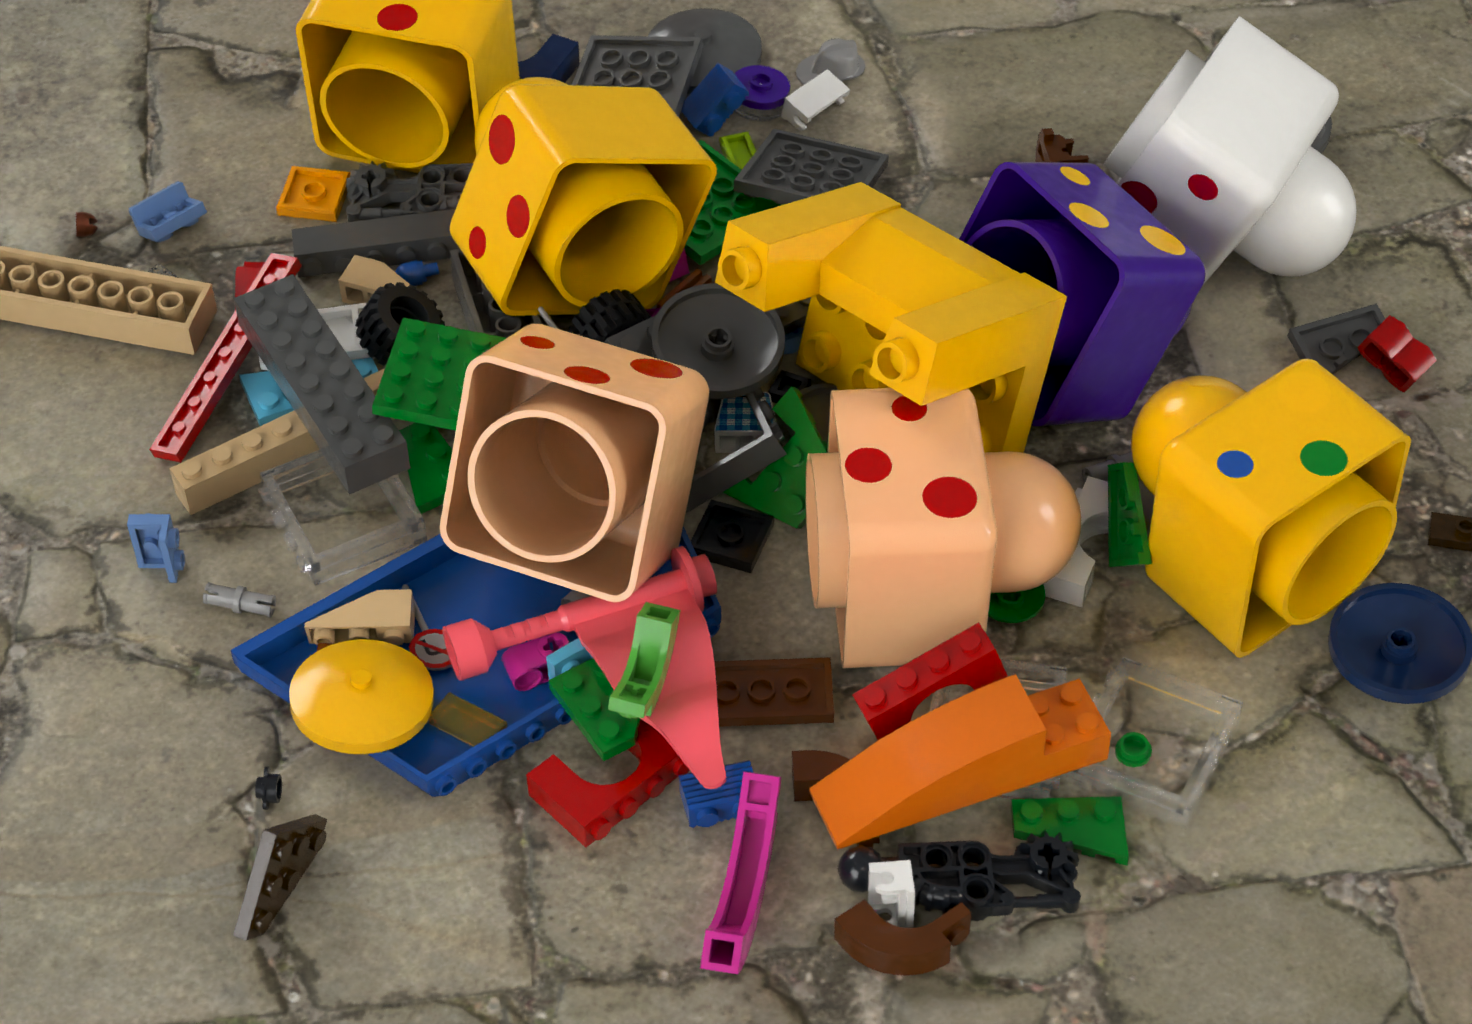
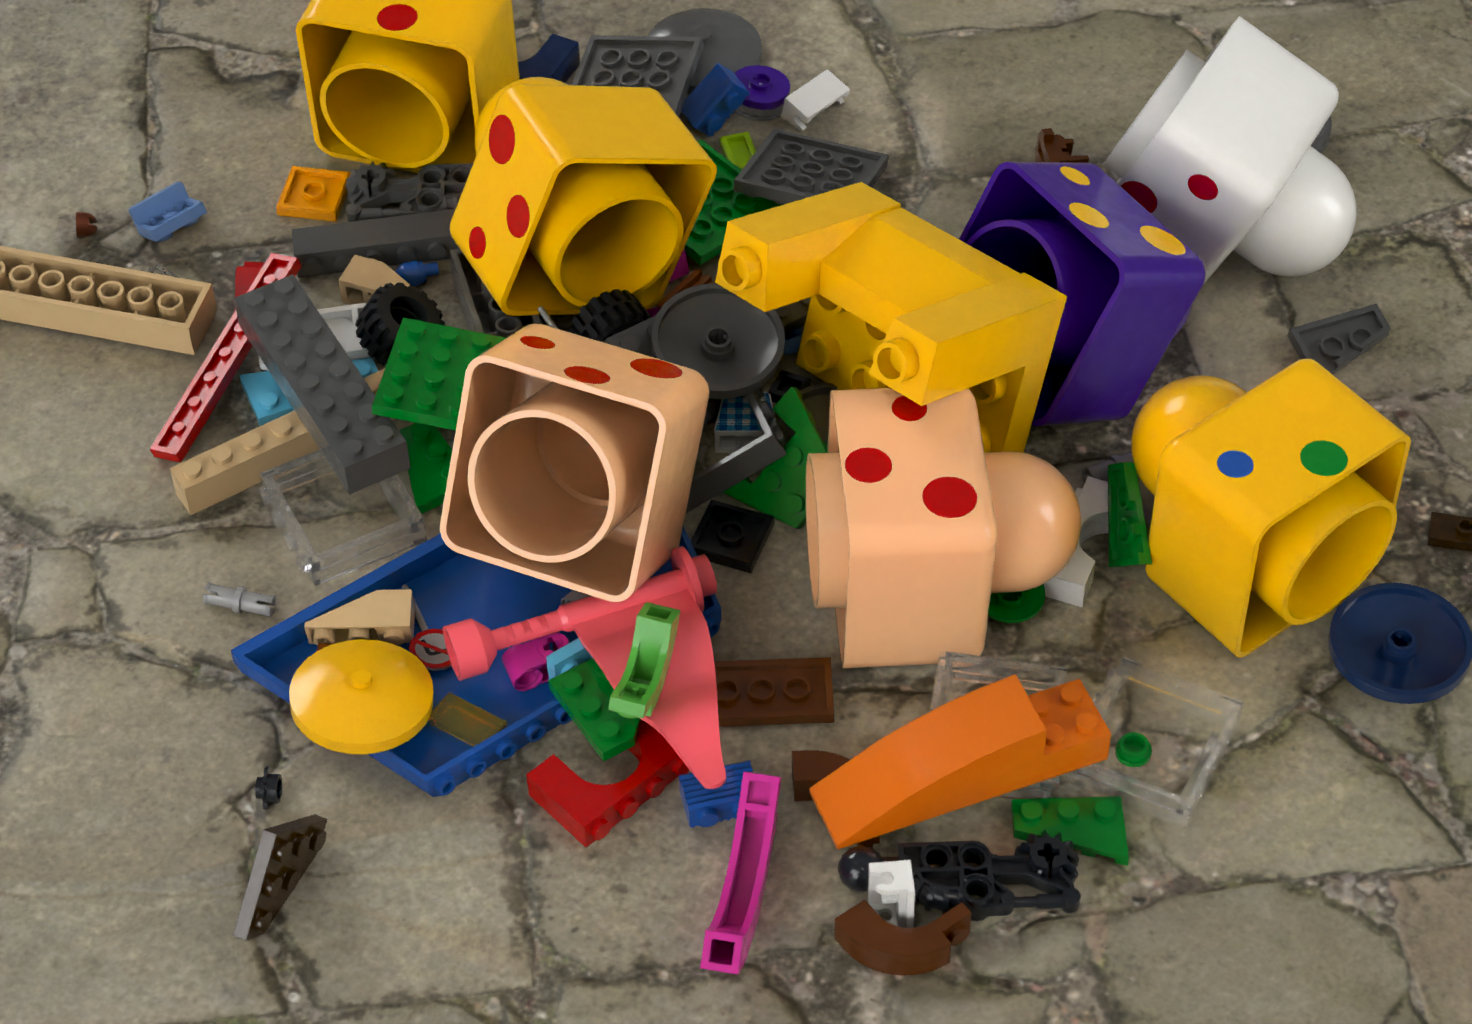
medium blue bracket [127,513,185,583] -> none
light grey piece [796,38,866,85] -> none
red arch [852,622,1008,740] -> none
red brick [1357,315,1437,393] -> none

